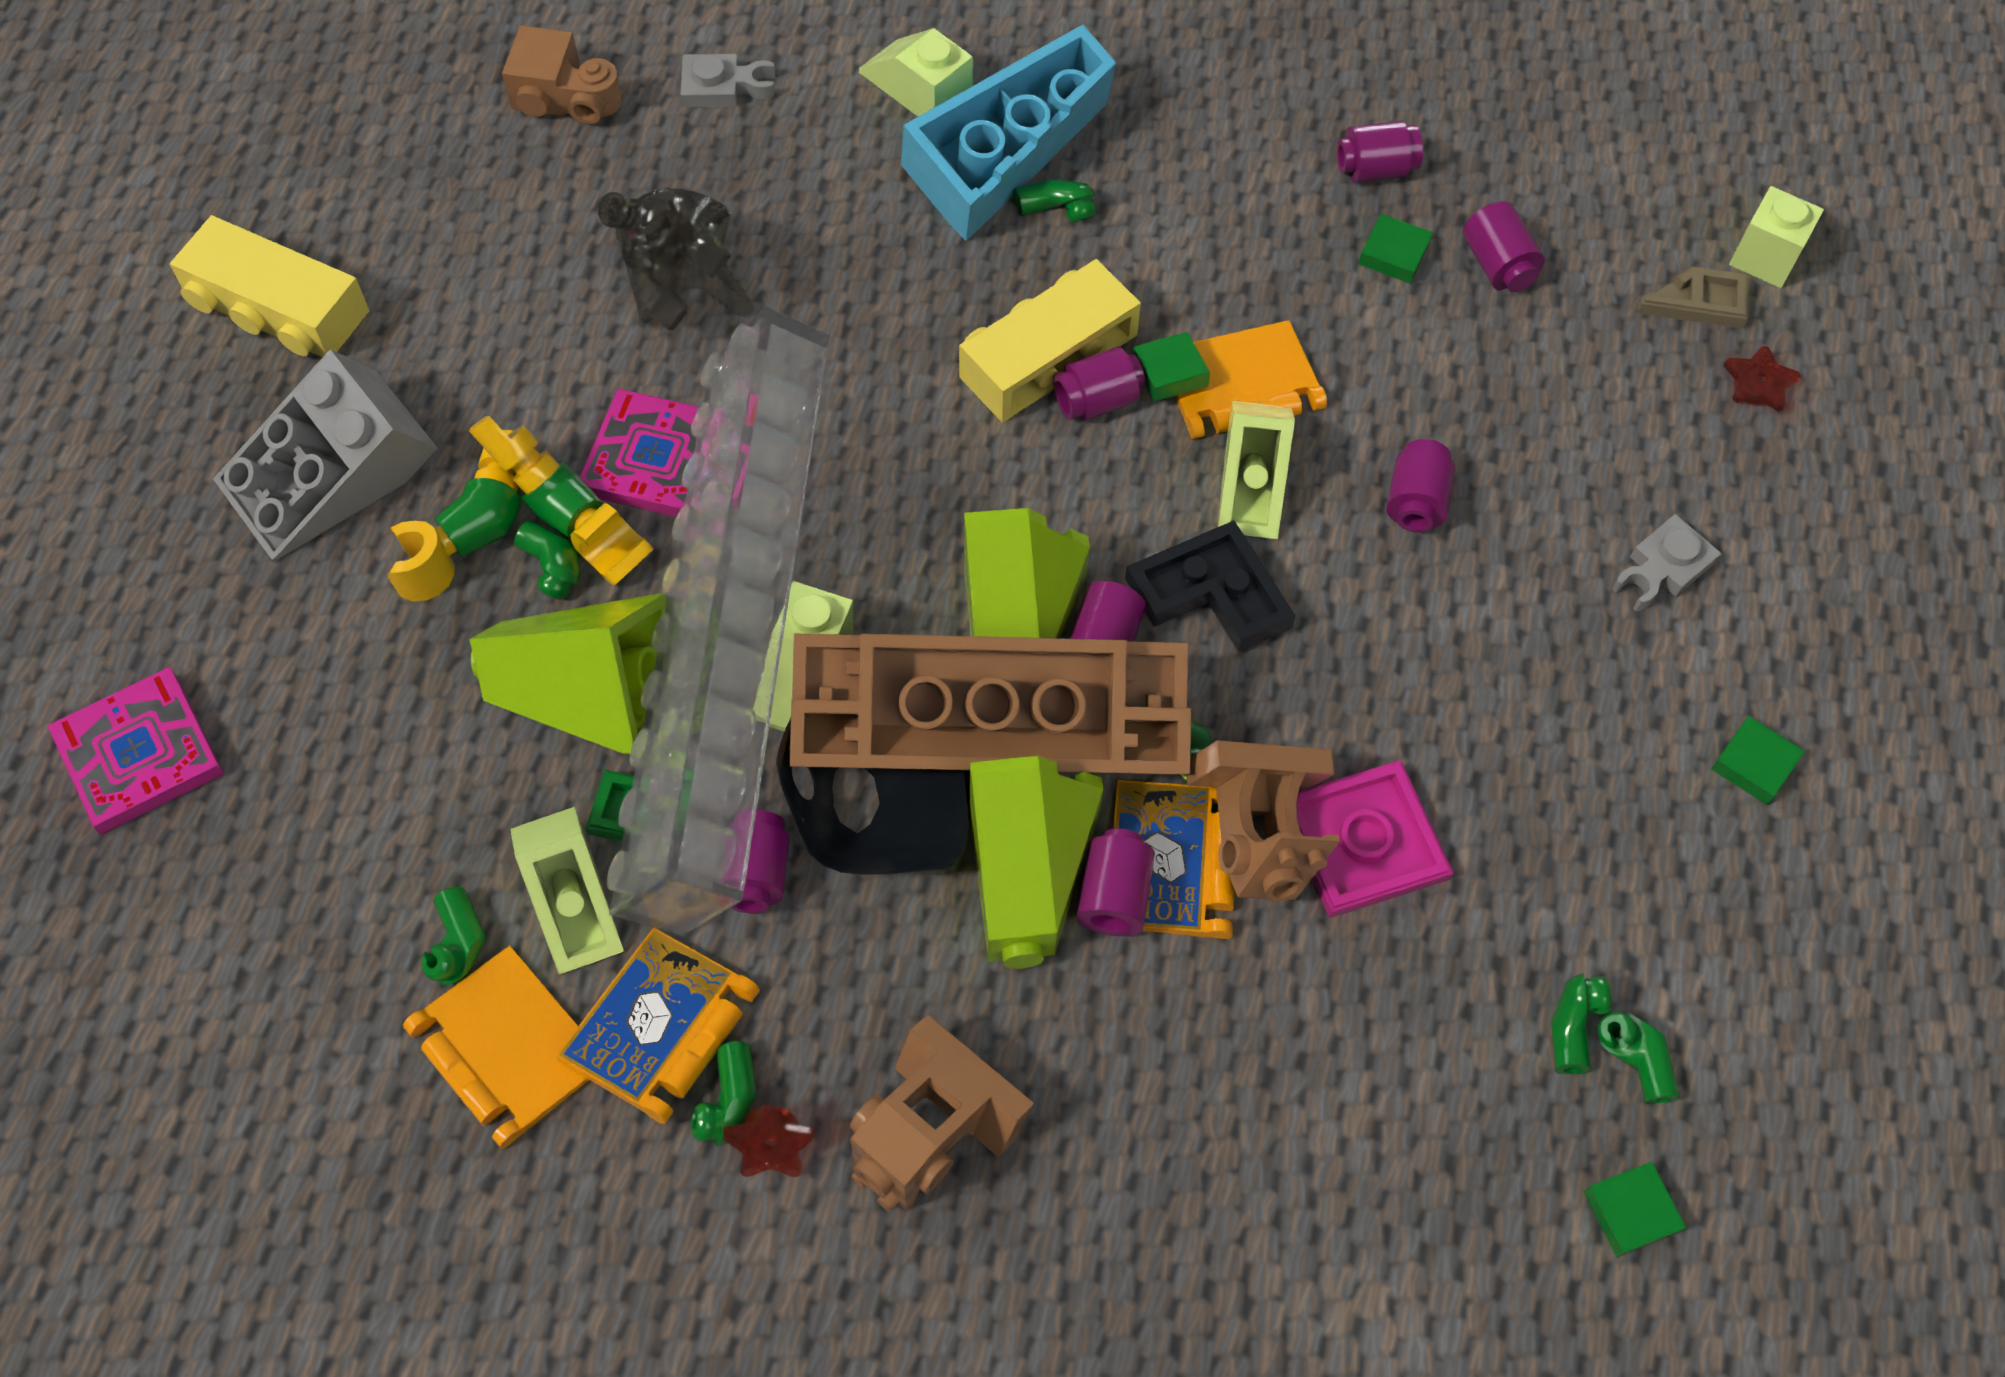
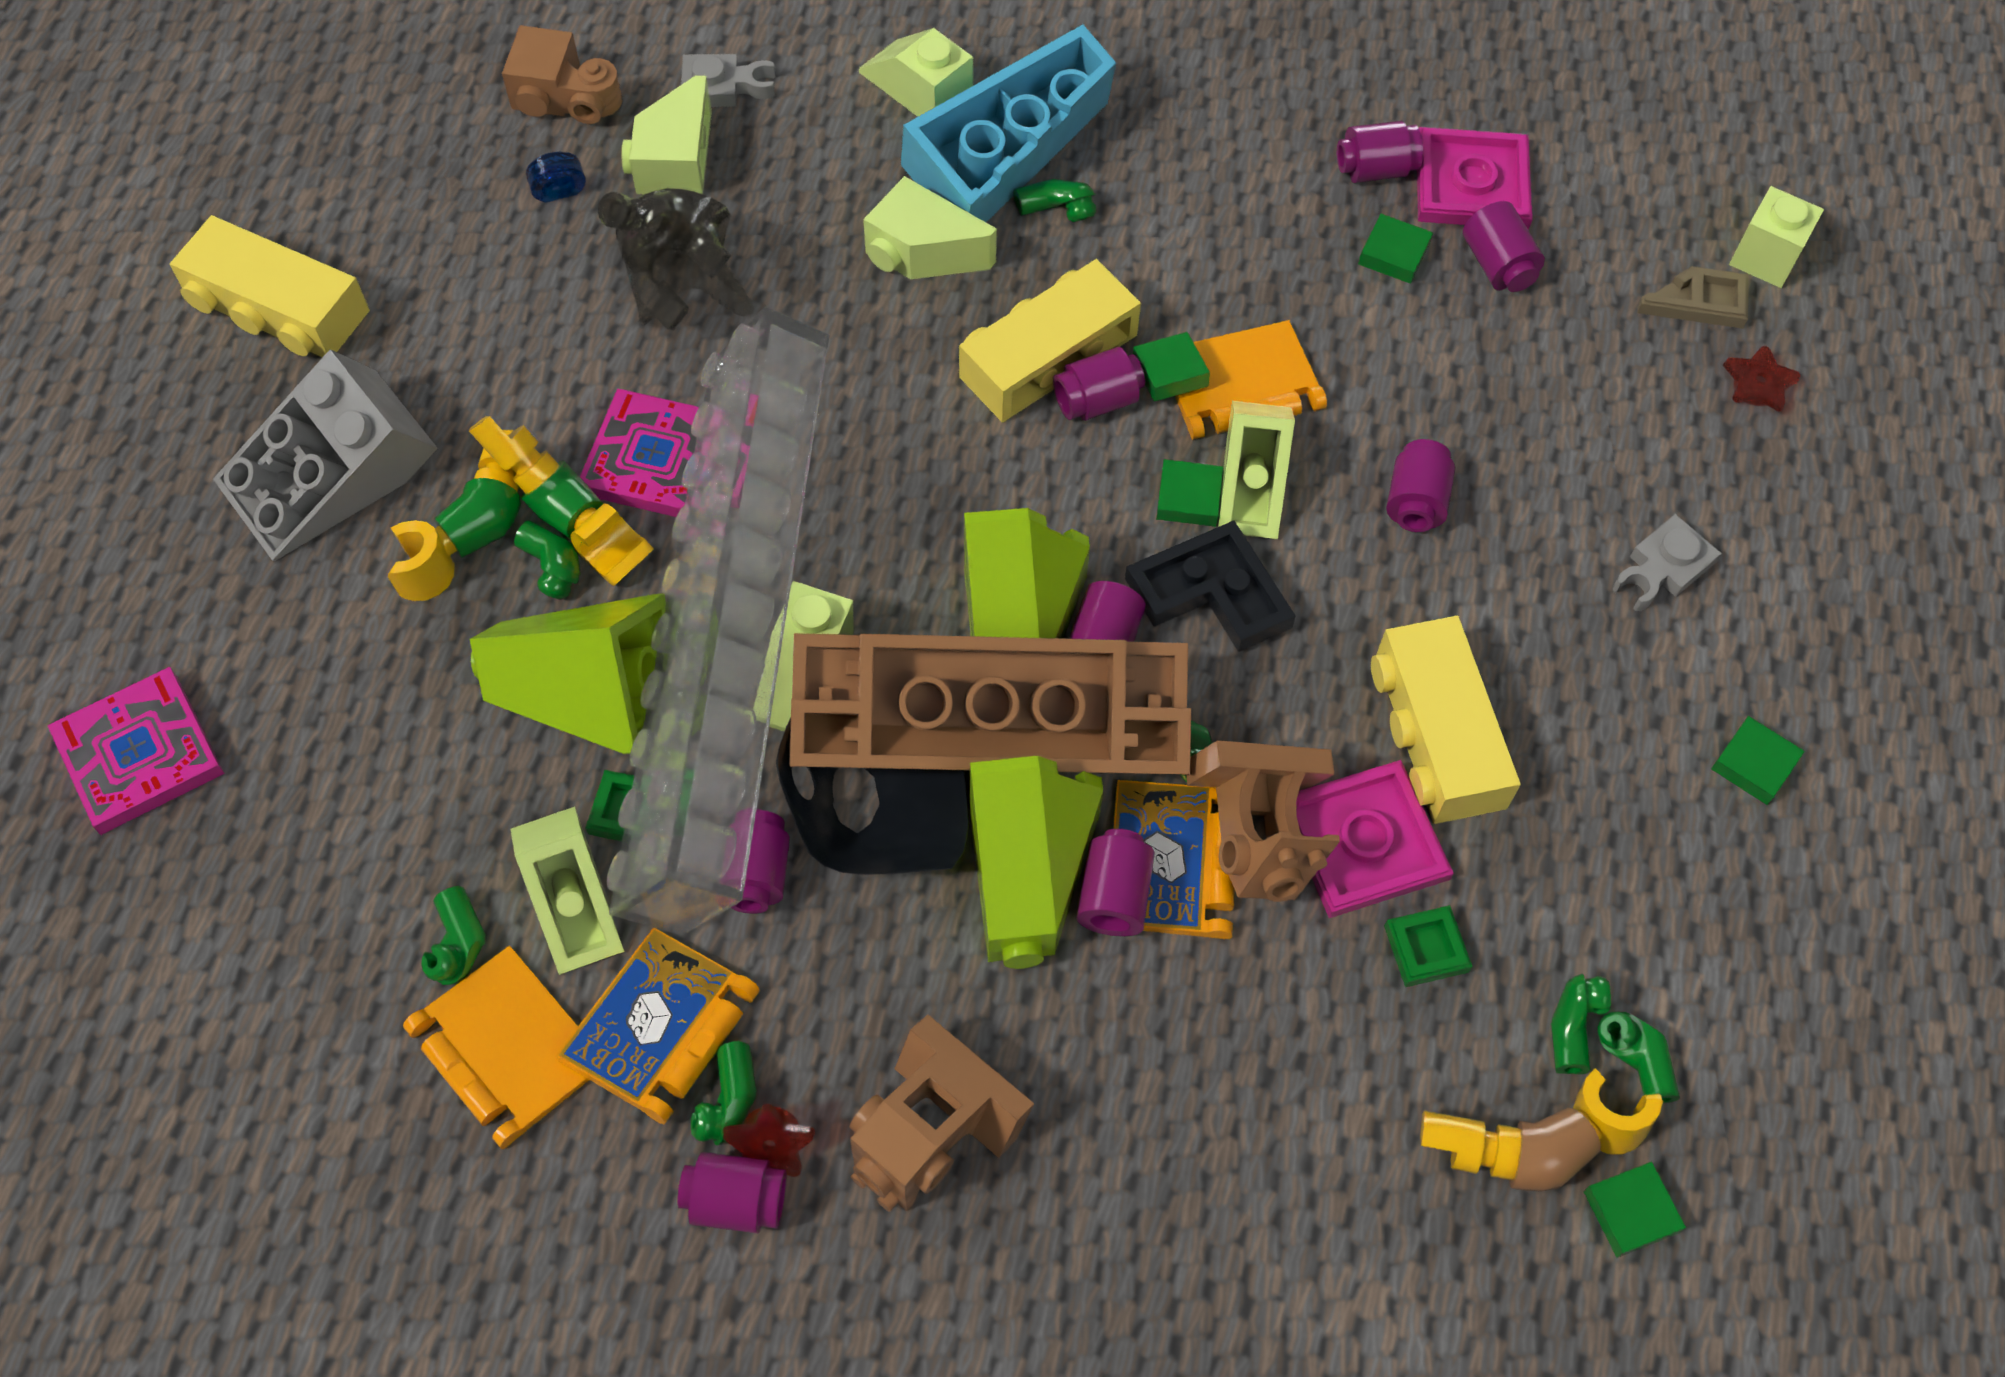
none -> clear blue tile [526,152,586,203]
none -> yellowish green slope [622,75,712,196]
none -> magenta brick [677,1152,787,1234]
none -> yellowish green slope [863,176,997,279]
none -> green tile [1156,459,1223,527]
none -> light yellow brick [1371,615,1521,824]
none -> green tile [1384,905,1473,988]
none -> dark pink tile [1417,127,1533,229]
none -> yellow piece [1420,1068,1663,1192]

